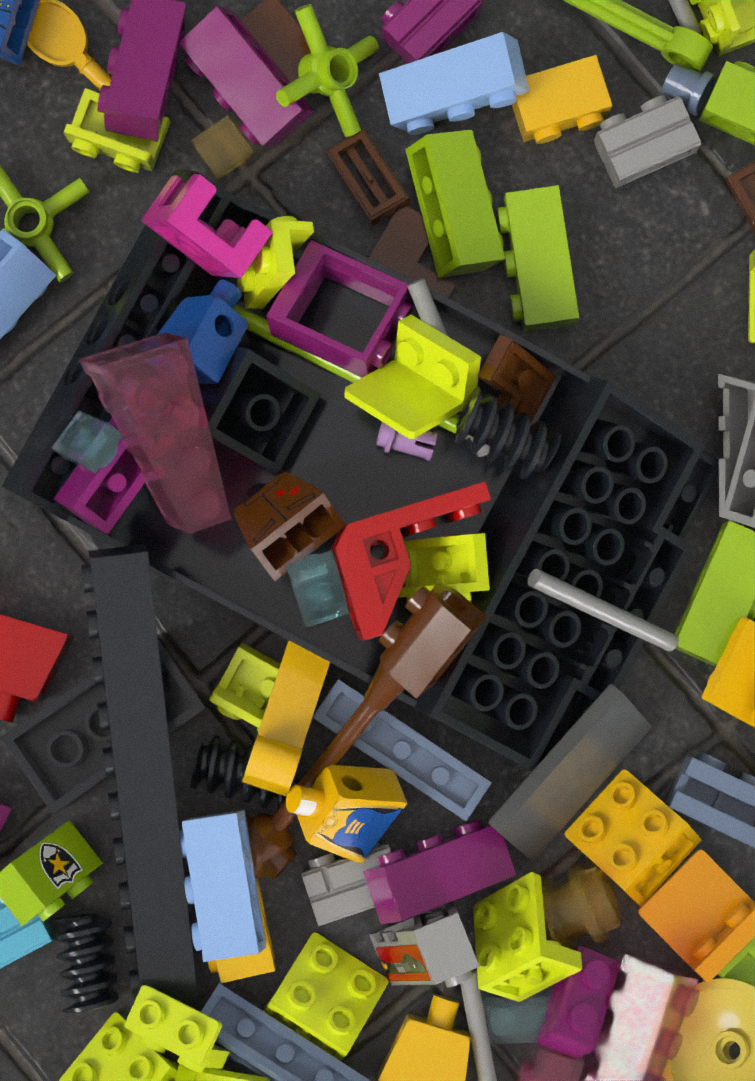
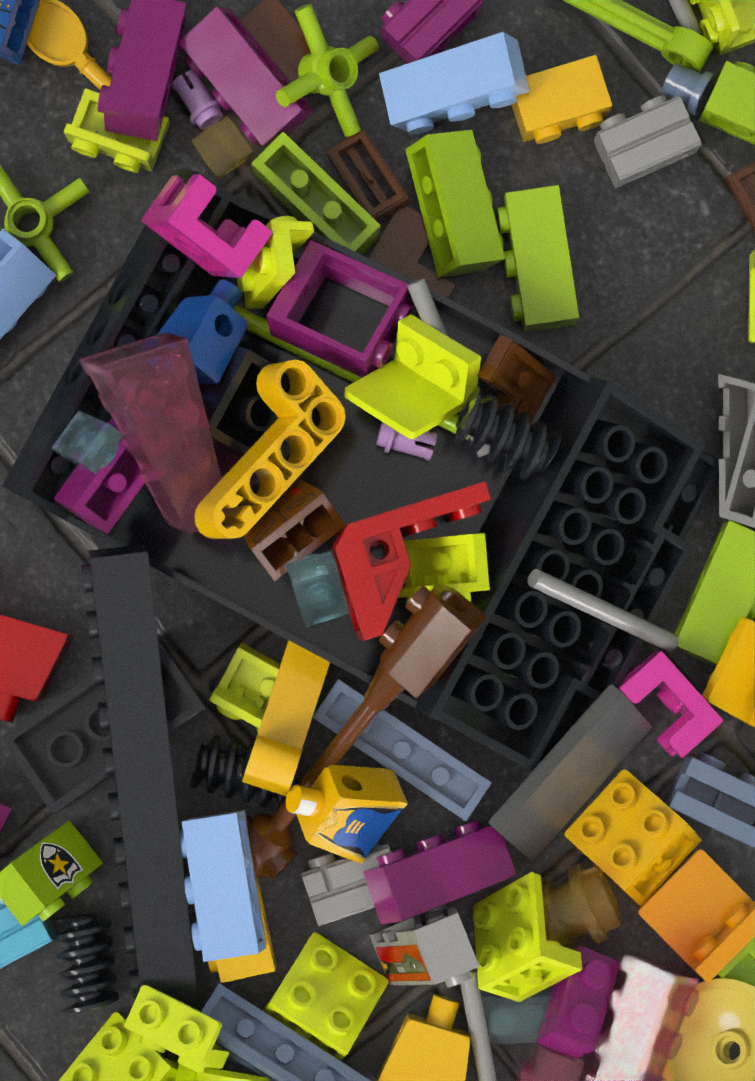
none -> lavender pin [172,70,223,130]
none -> yellow beam [194,360,346,539]
none -> lime brick [251,132,381,255]
none -> dark pink panel [618,651,724,758]

